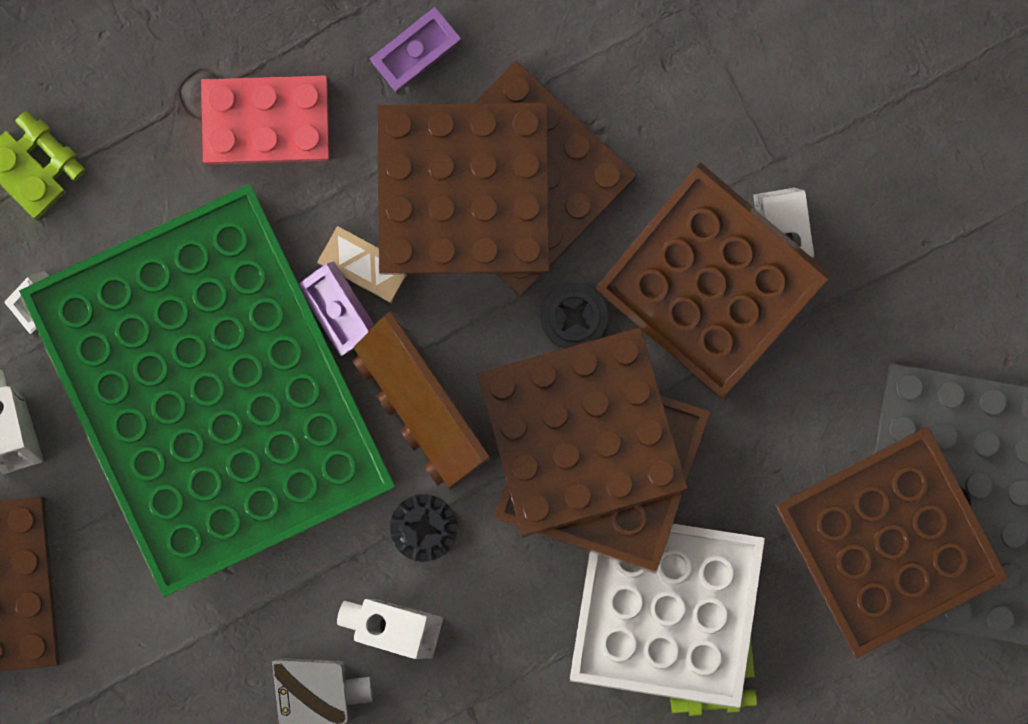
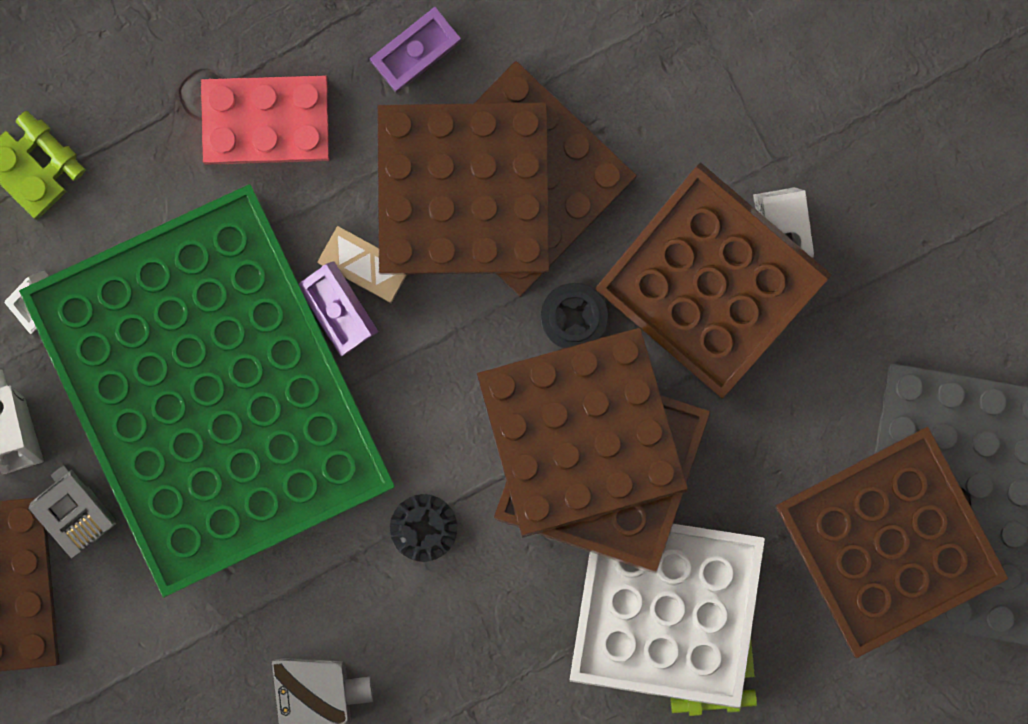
white torso [337,599,444,659] -> none
reddish brown slope [352,312,491,488] -> none
none -> light grey piece [28,465,117,559]

